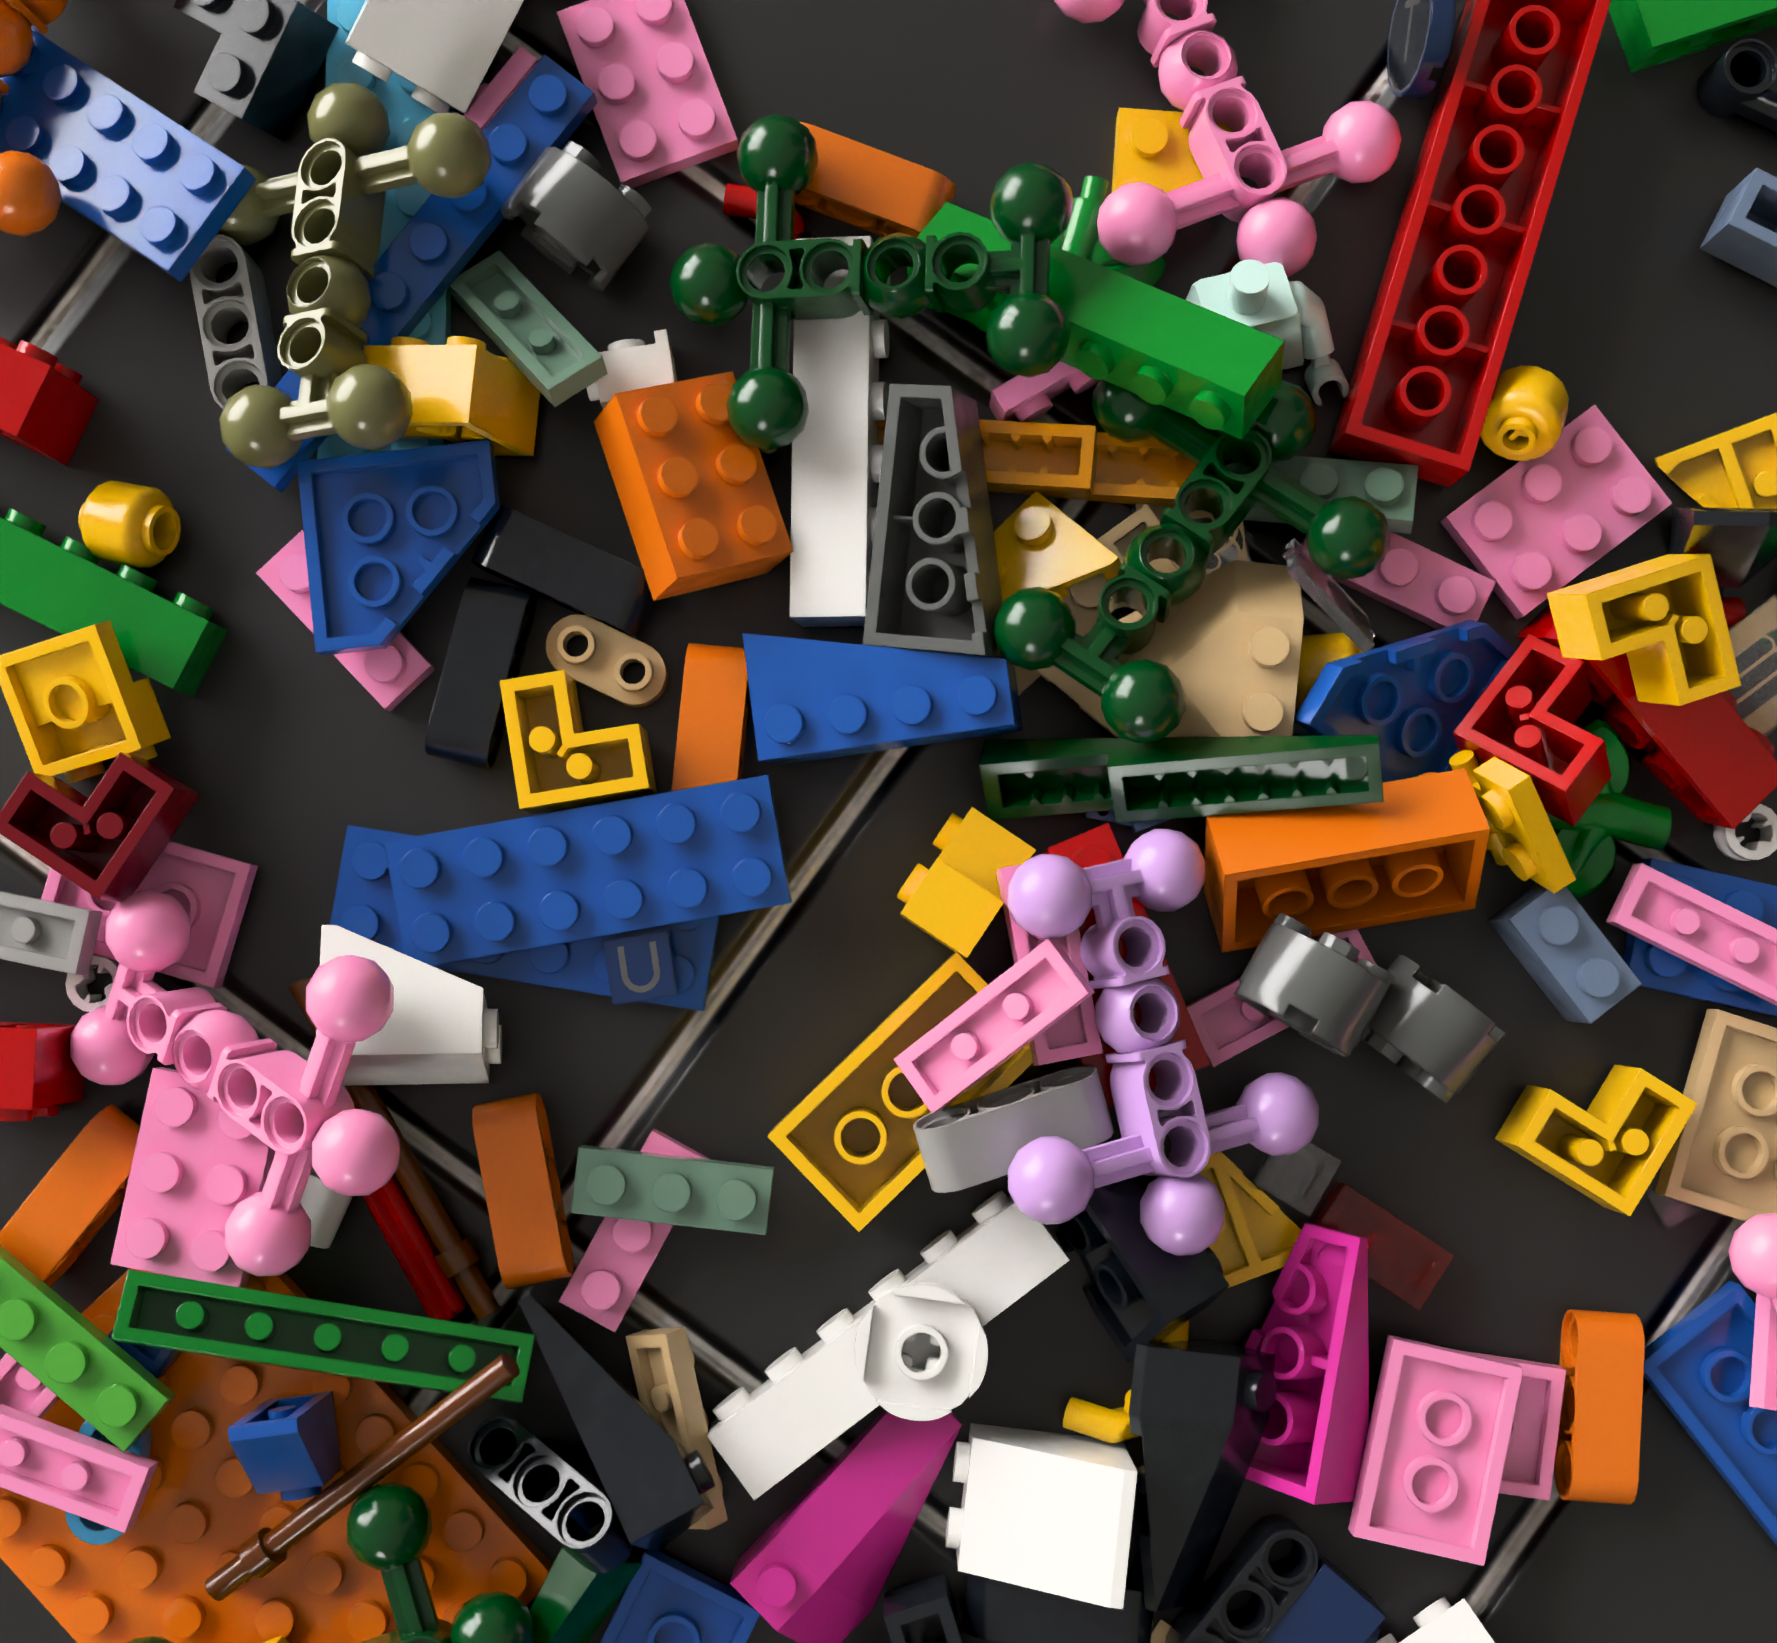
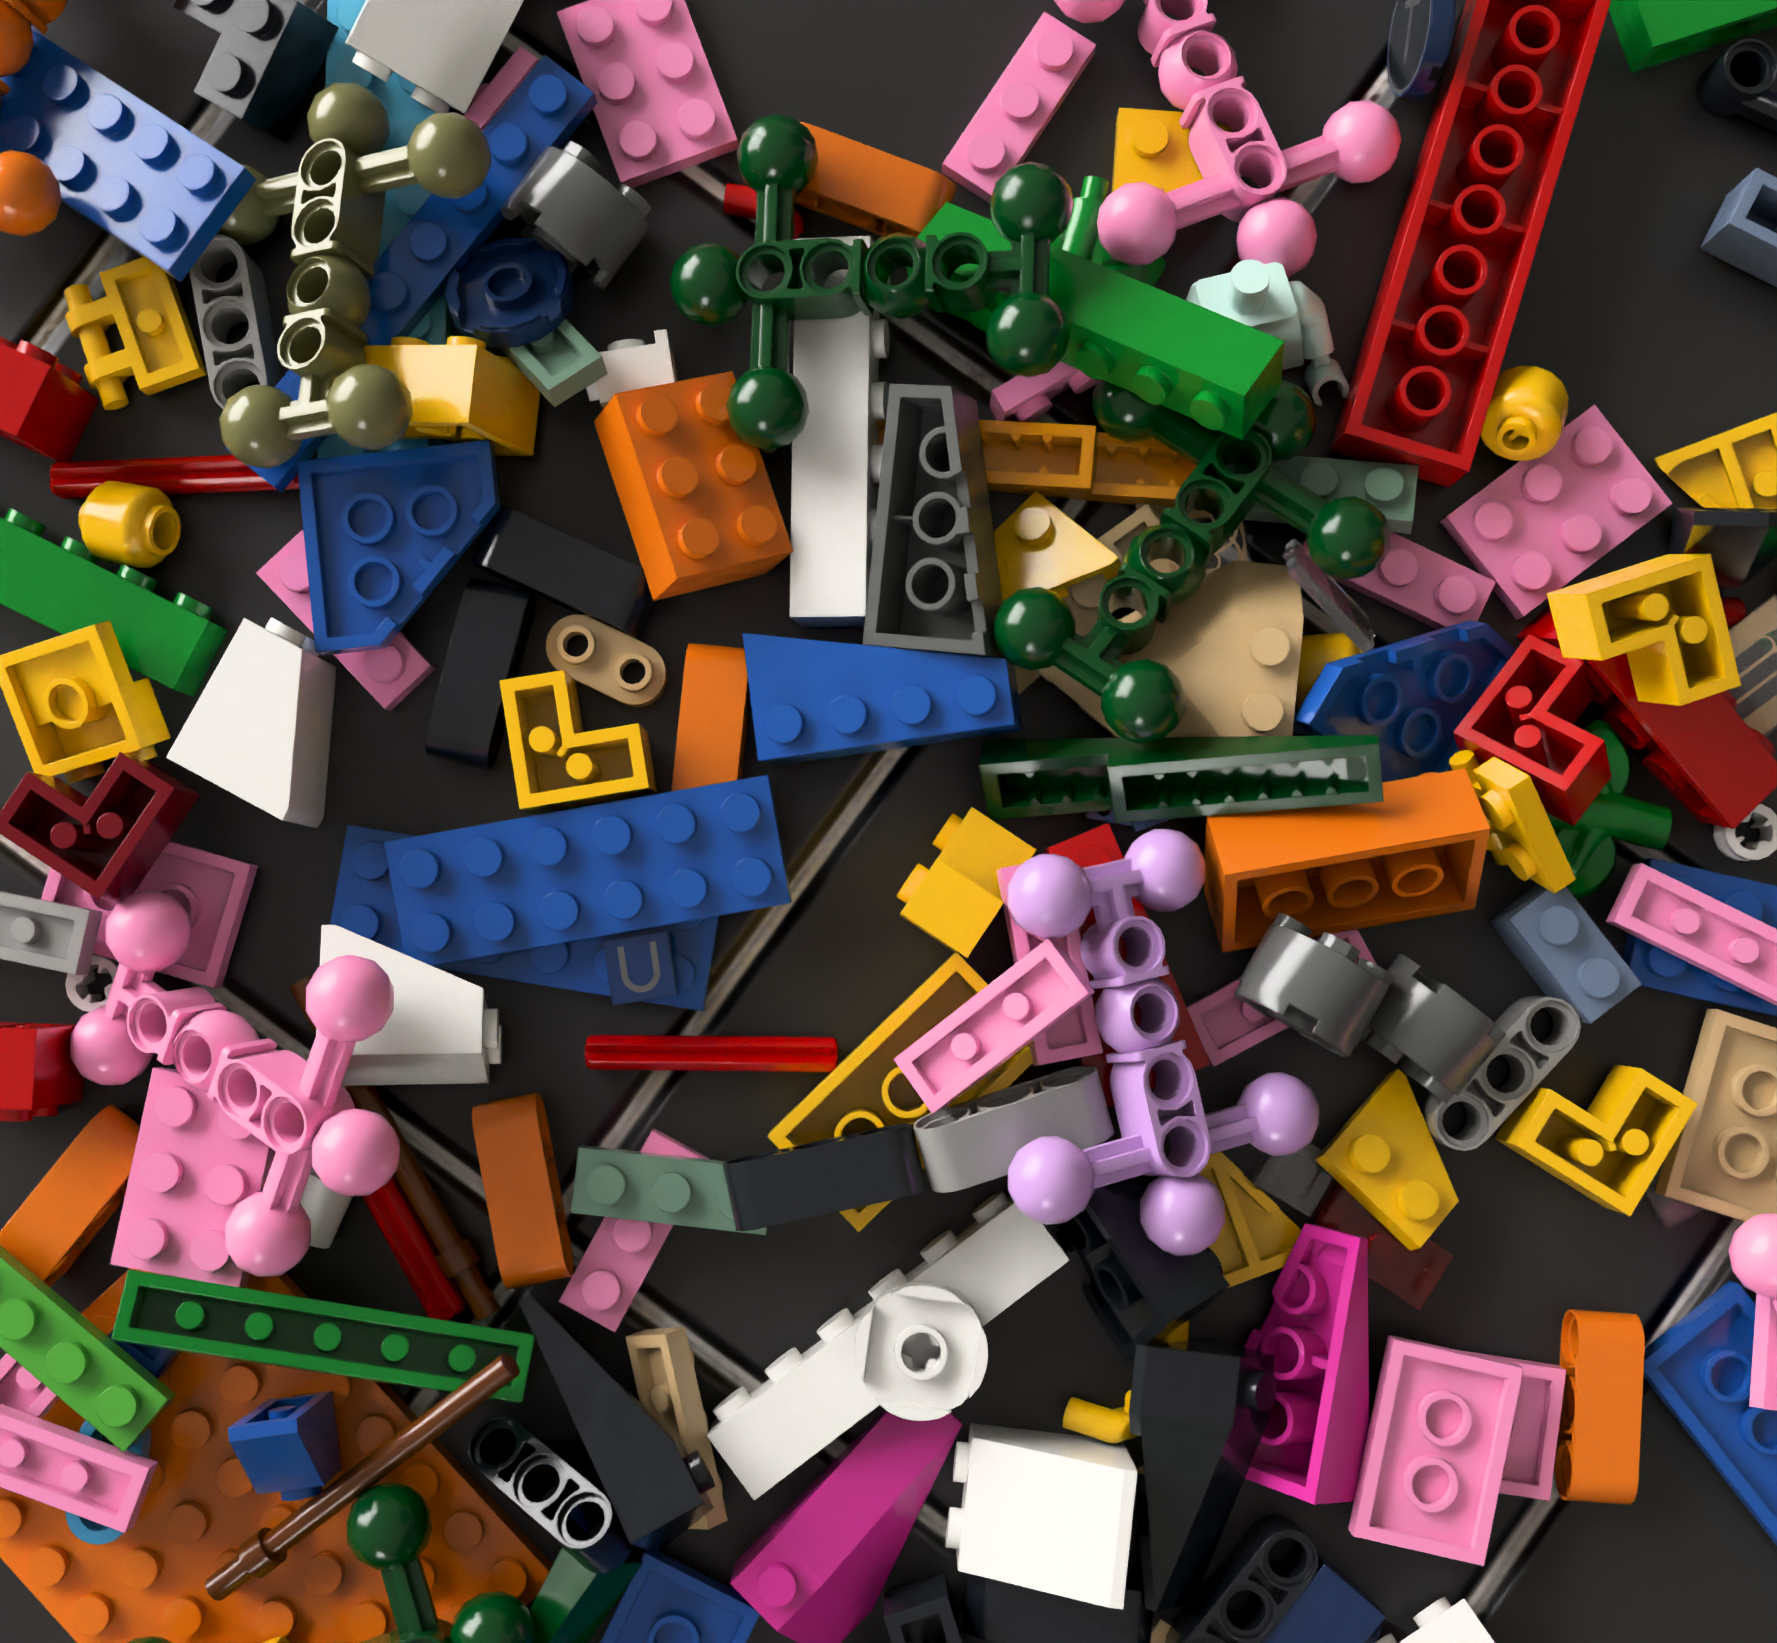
none -> red axle [50,455,299,499]
none -> yellow plate [63,257,207,410]
none -> white slope [166,617,336,828]
none -> dark blue tile [445,237,576,348]
none -> red axle [585,1035,838,1072]
none -> black beam [722,1123,927,1231]
none -> bright pink plate [942,11,1096,203]
none -> yellow wing [1314,1068,1459,1251]
none -> light grey beam [1419,996,1581,1151]

